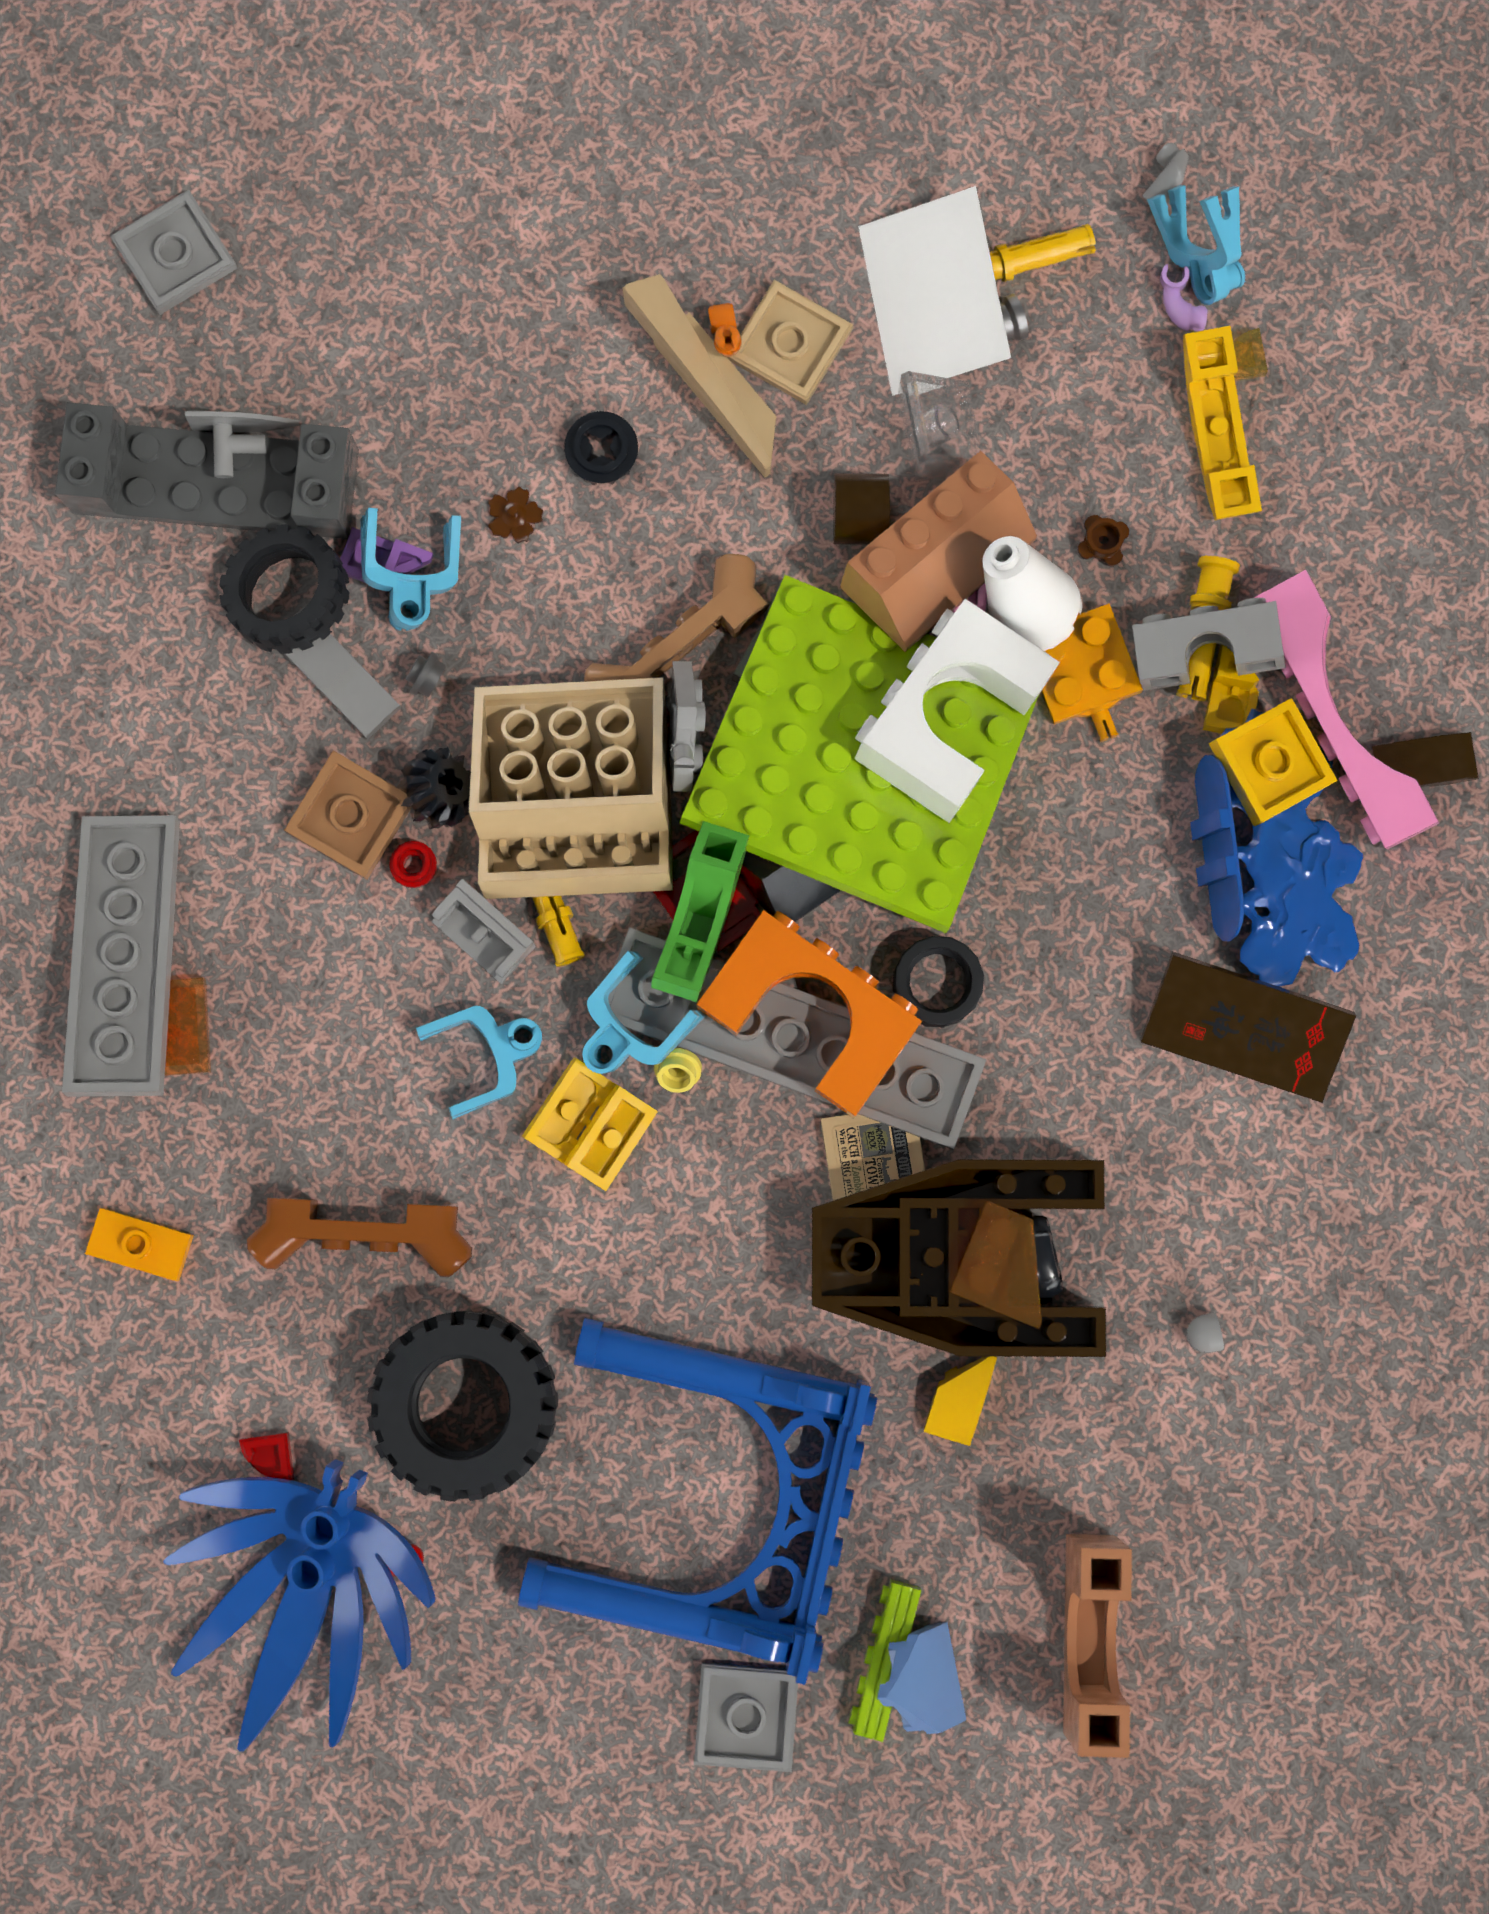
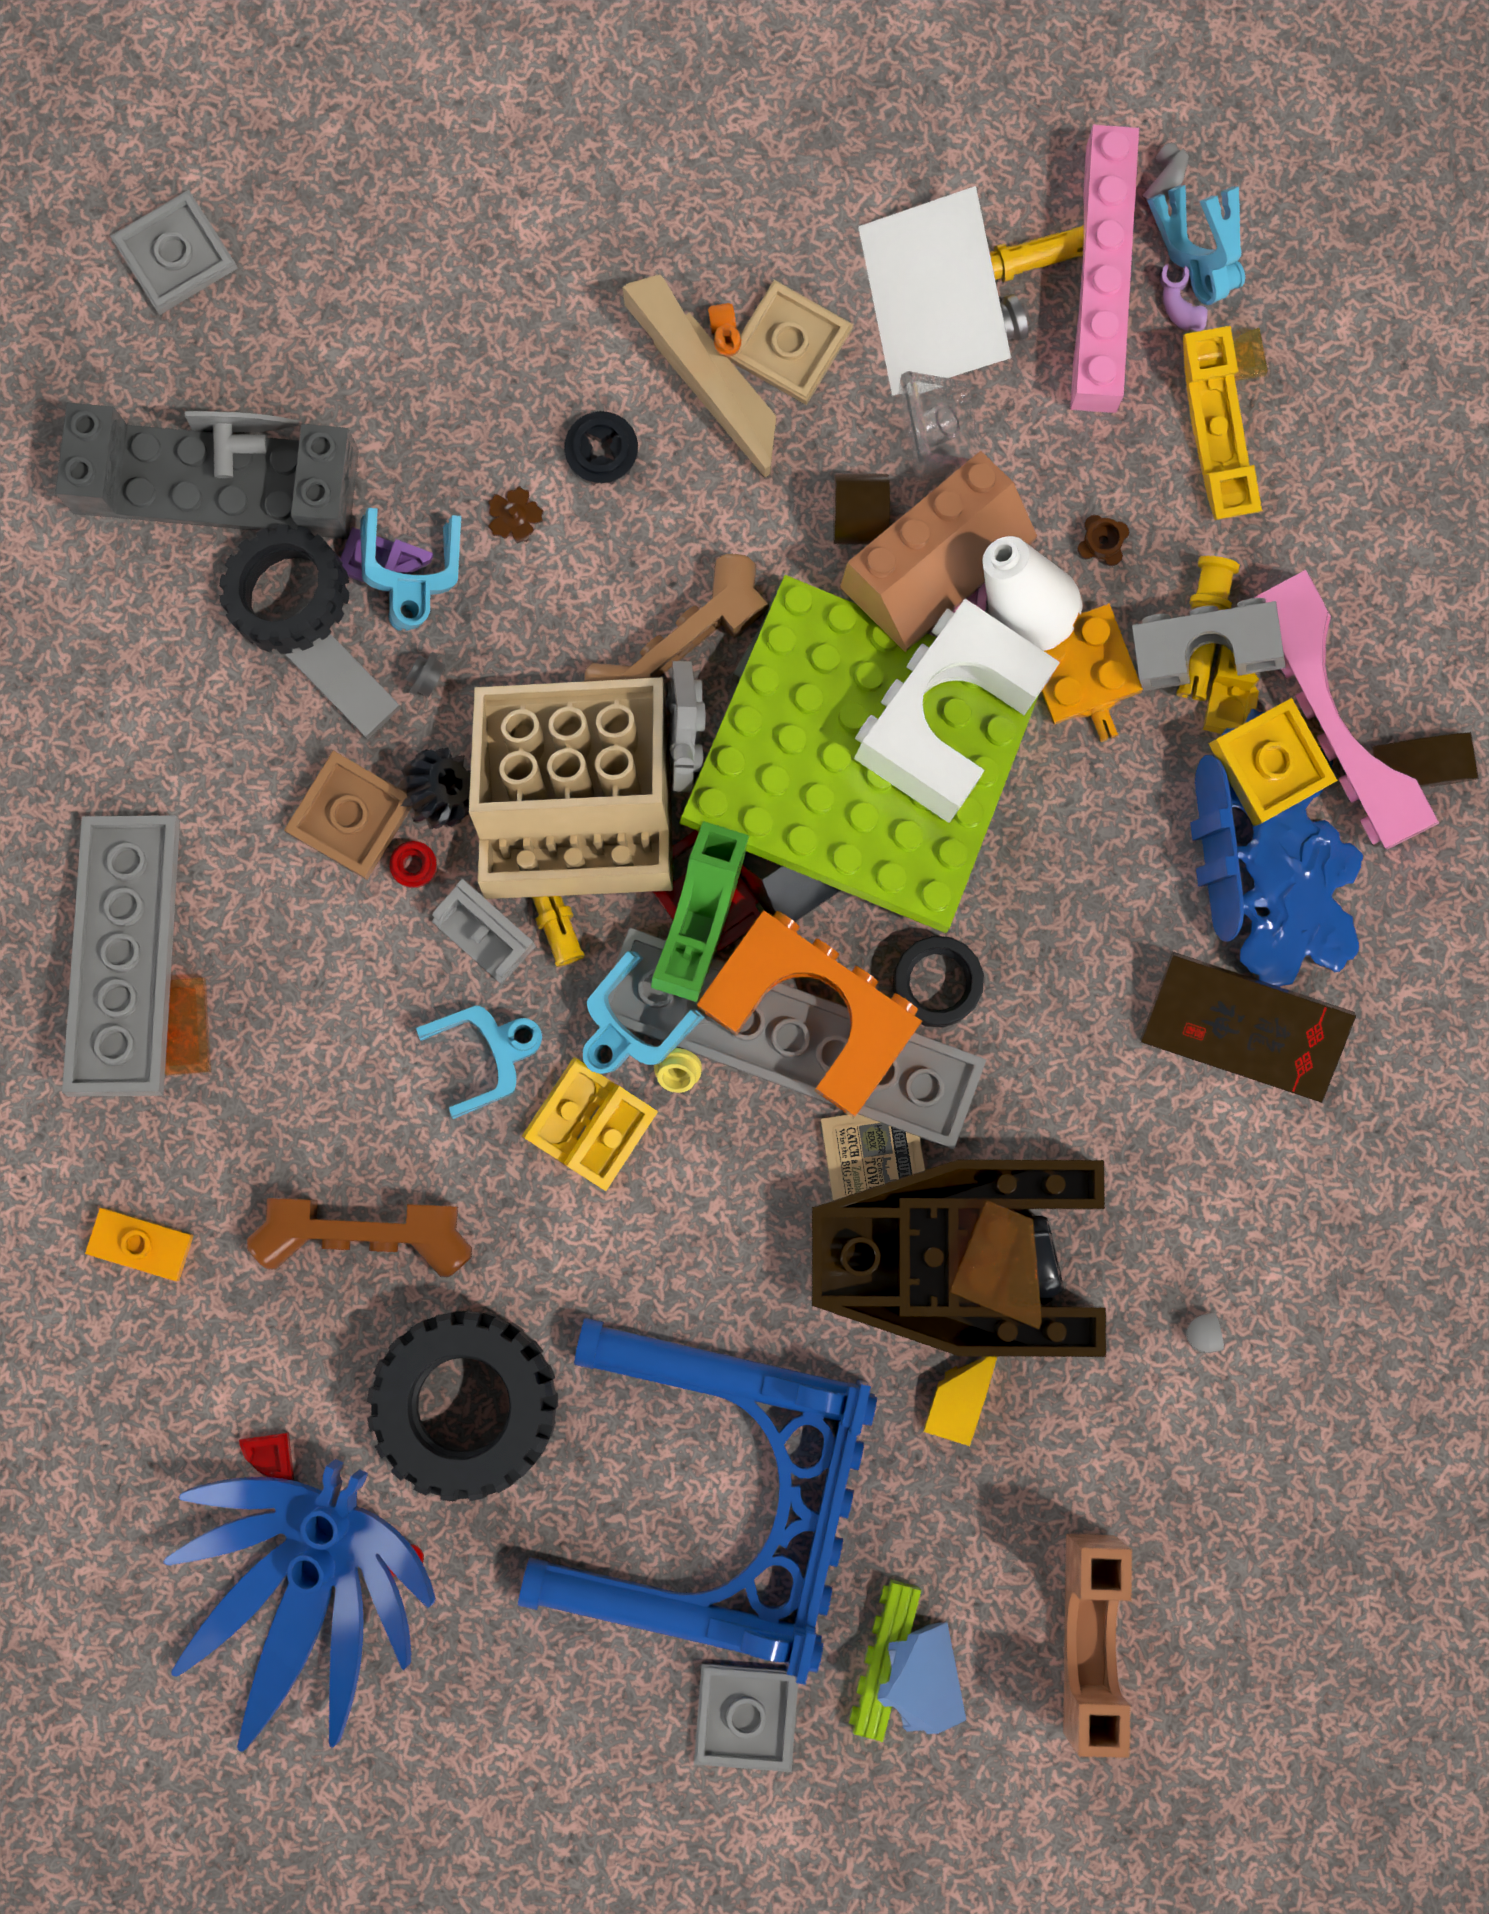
none -> bright pink arch [1070,125,1139,413]

